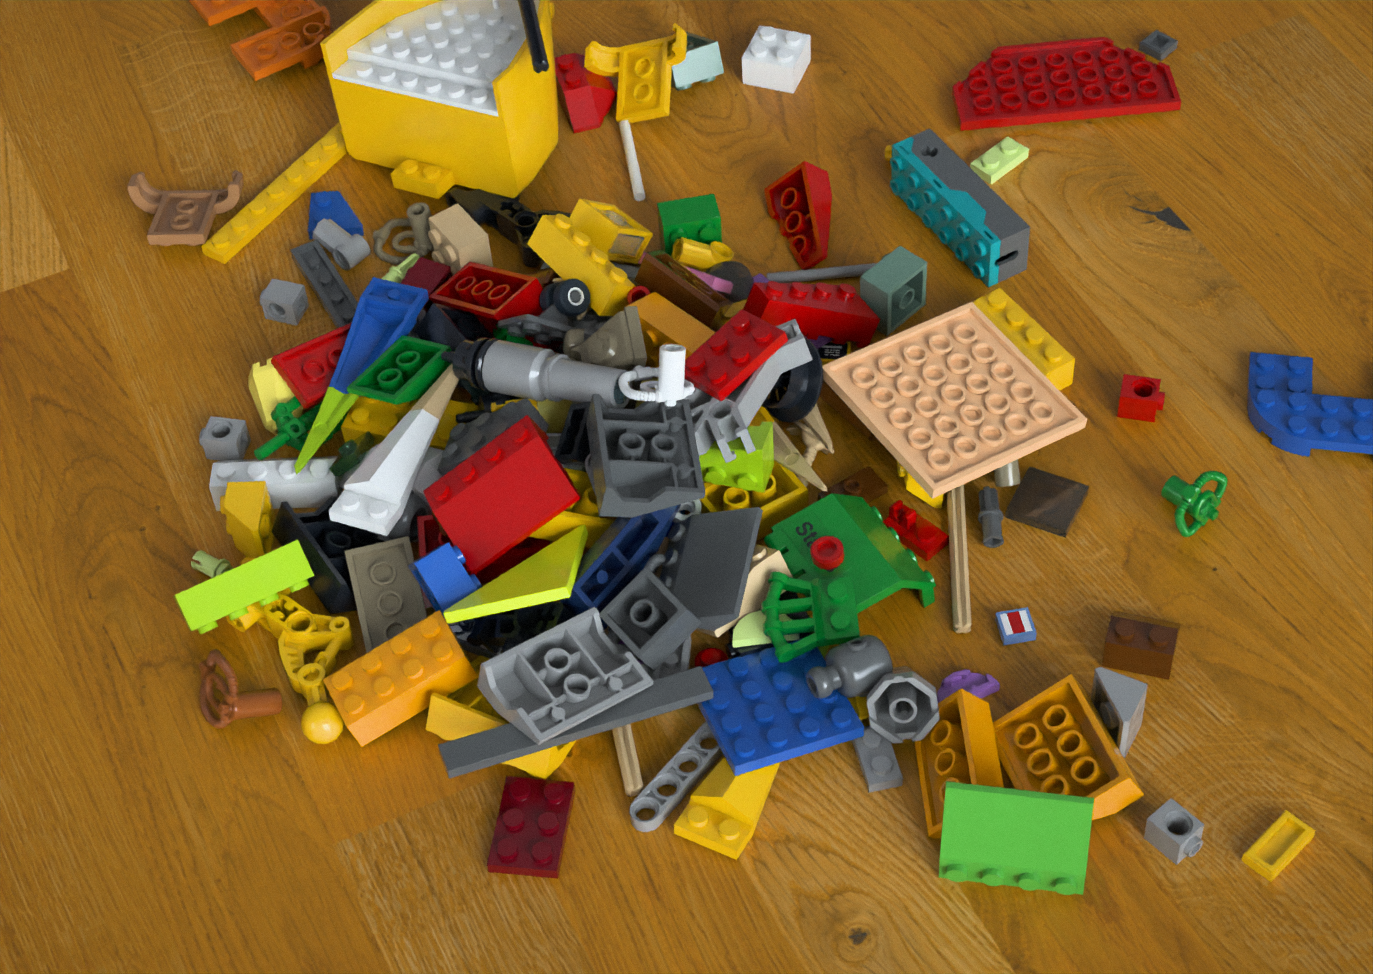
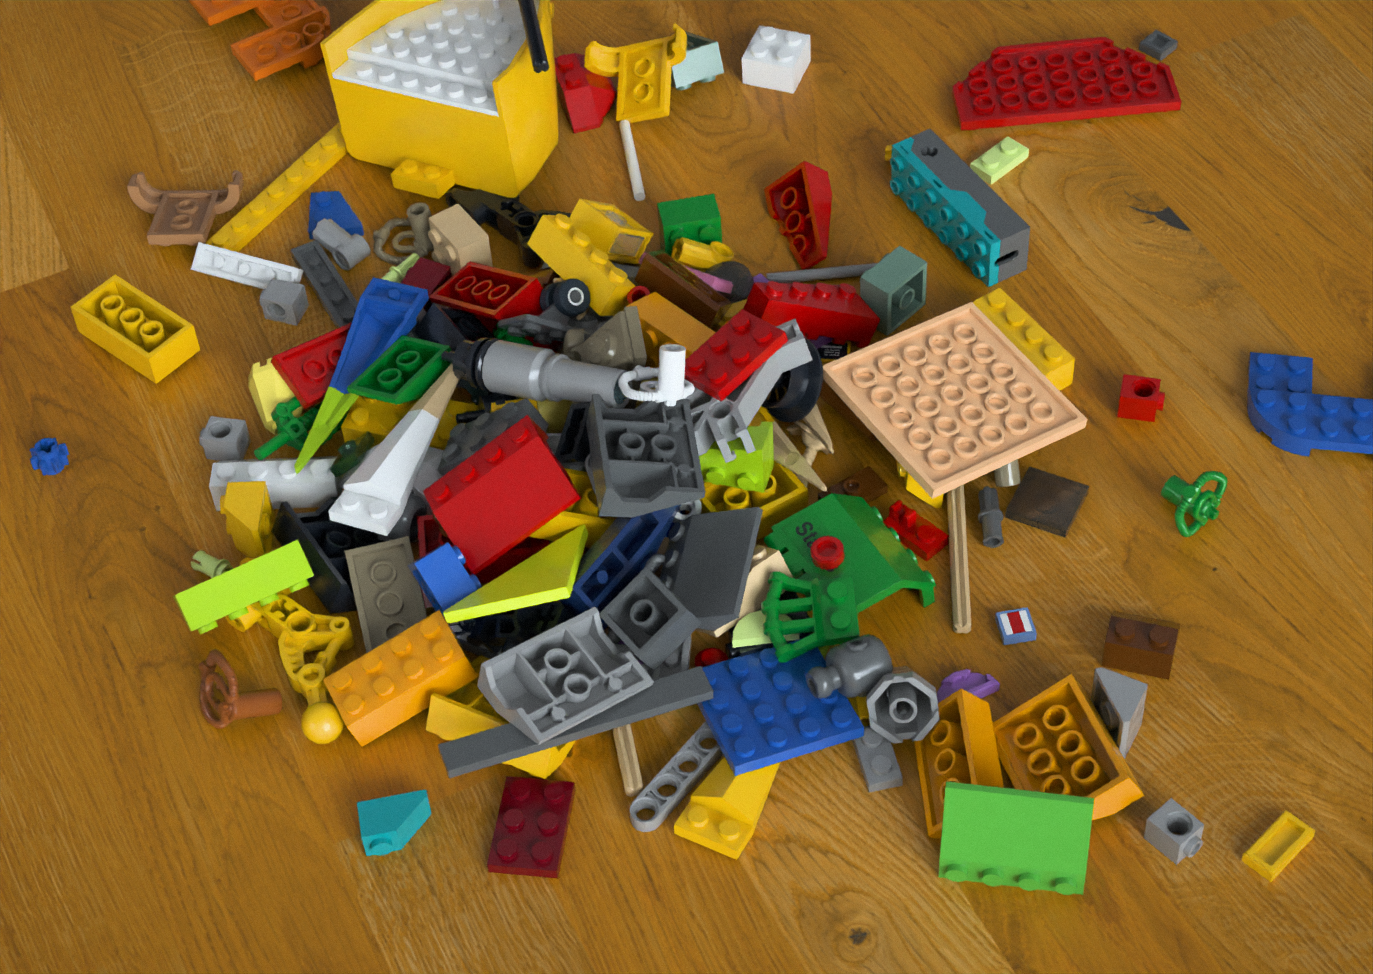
none -> blue gear [30,438,69,476]
none -> yellow brick [71,275,200,384]
none -> white tile [191,242,303,289]
none -> teal slope [357,789,432,856]

